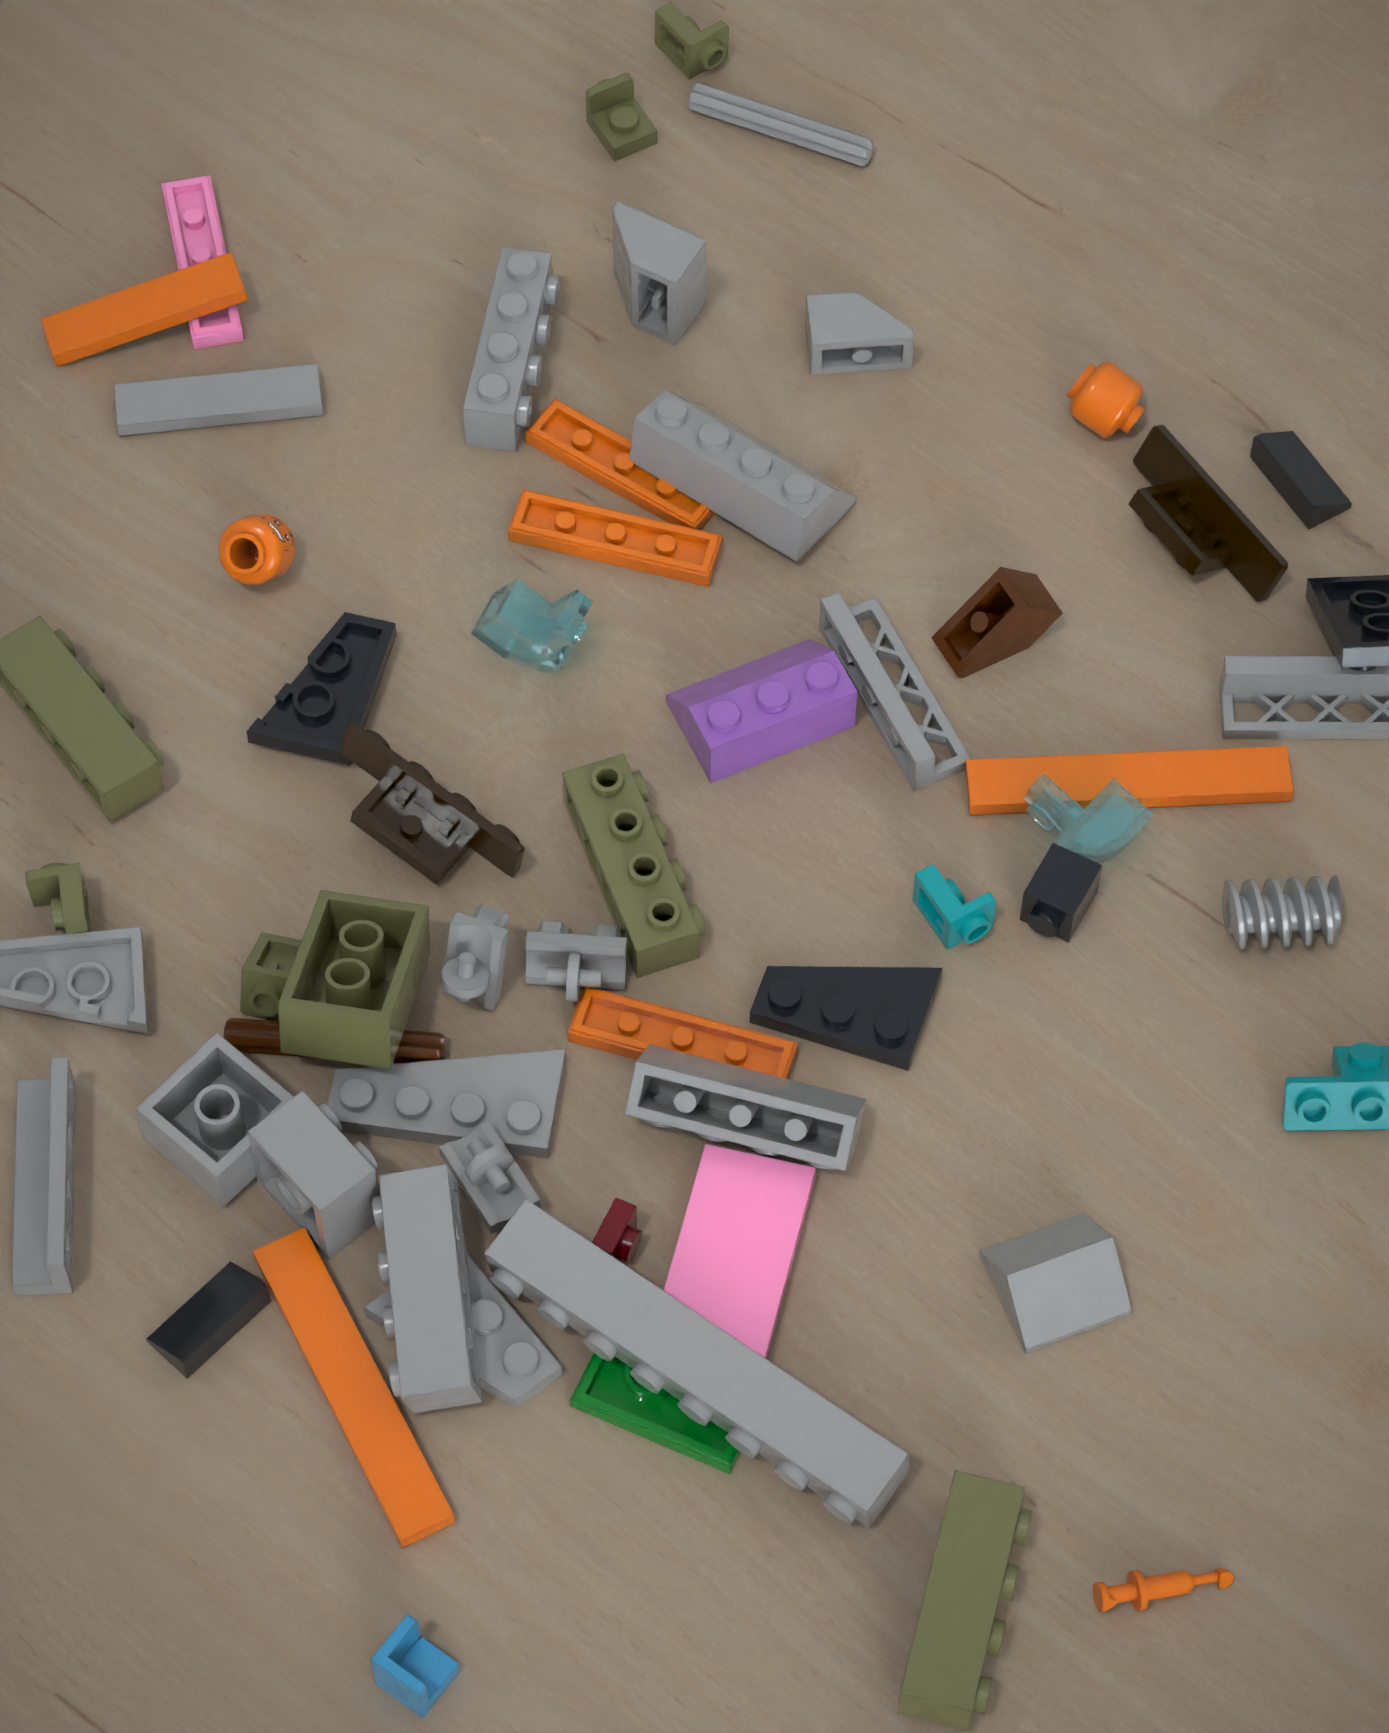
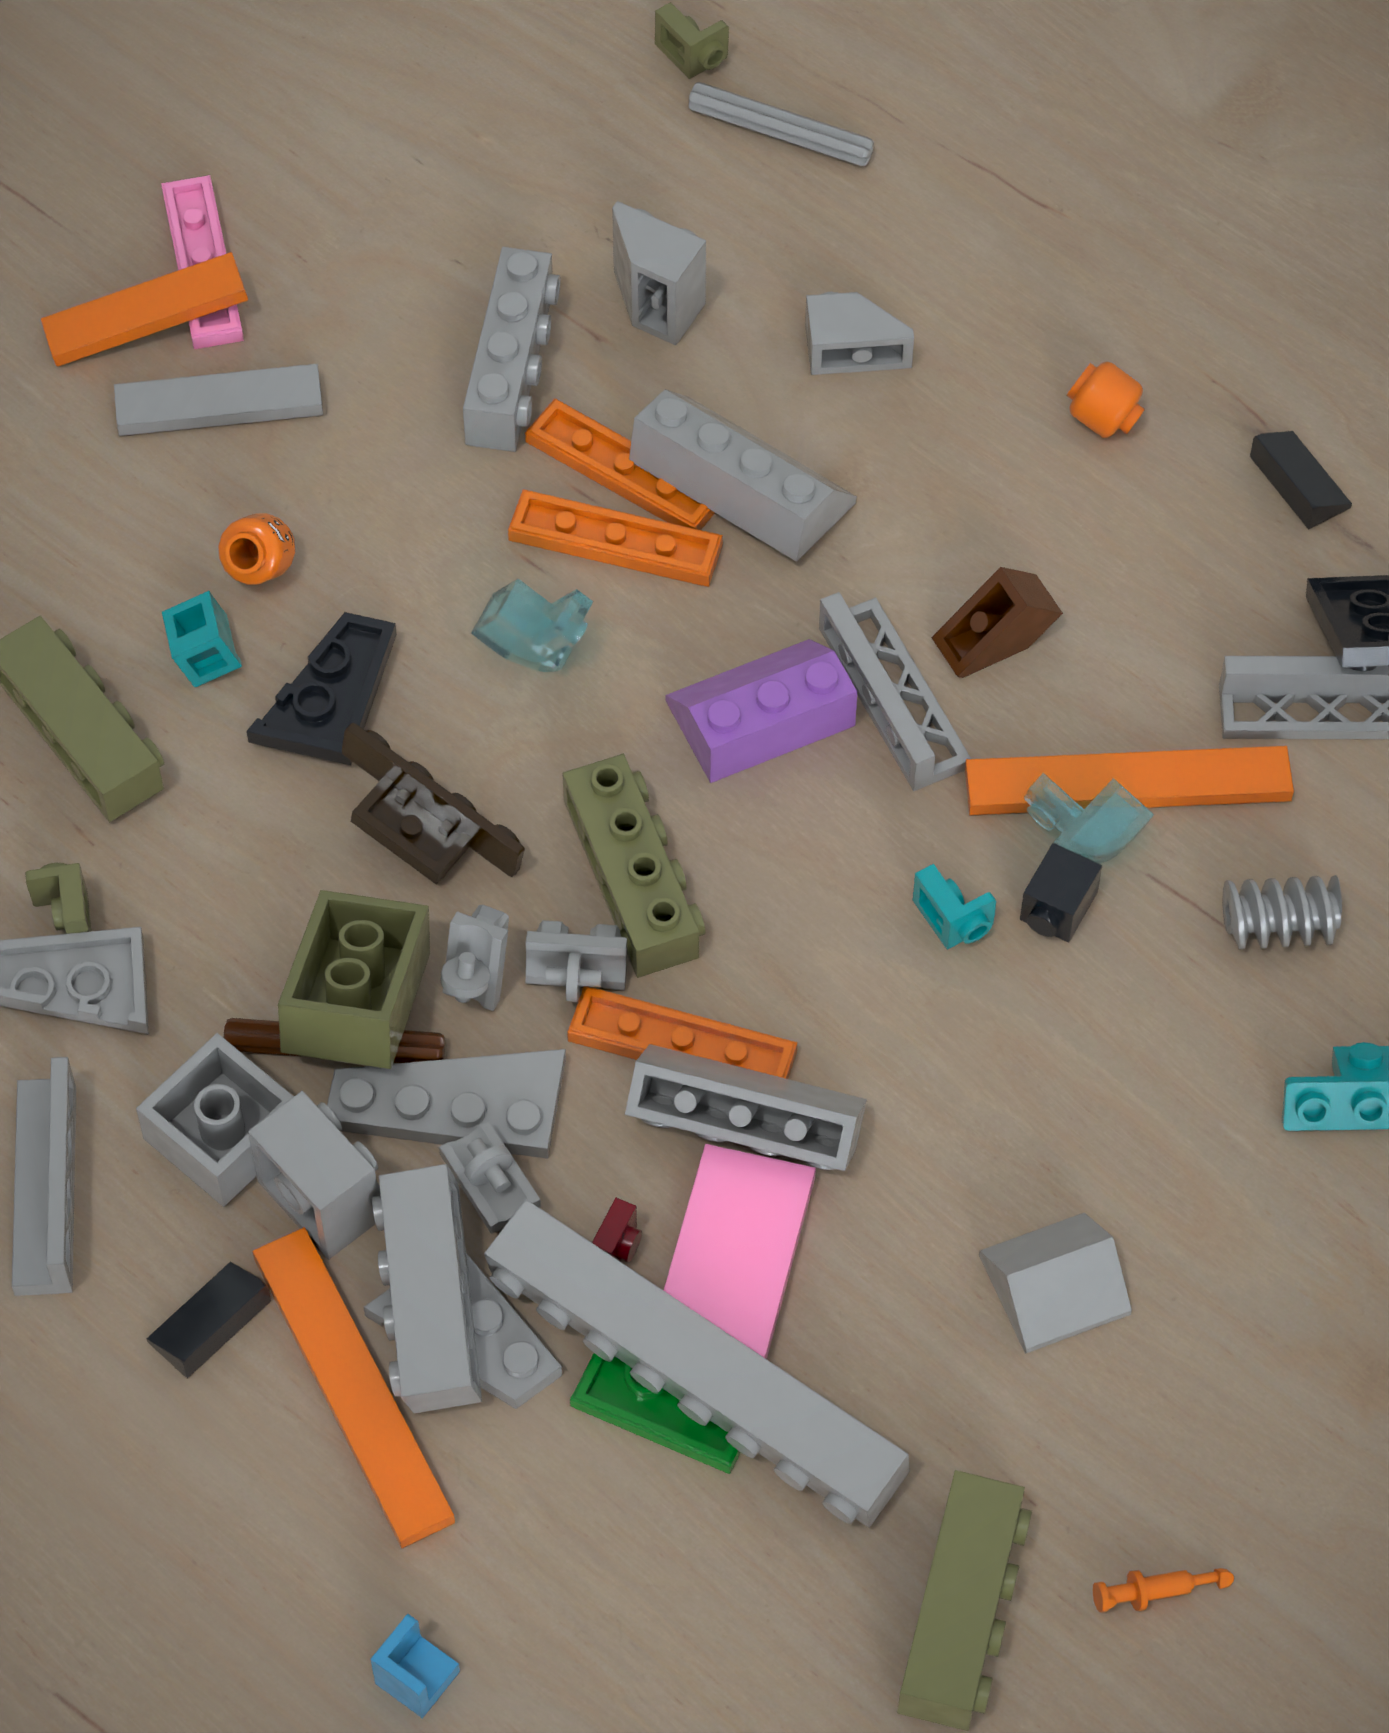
olive bracket [240,932,302,1021] -> none
olive bracket [586,73,657,162] -> none
black wing [749,966,942,1071] -> none
dark brown bracket [1128,425,1288,601] -> none
none -> teal brick [162,591,242,688]

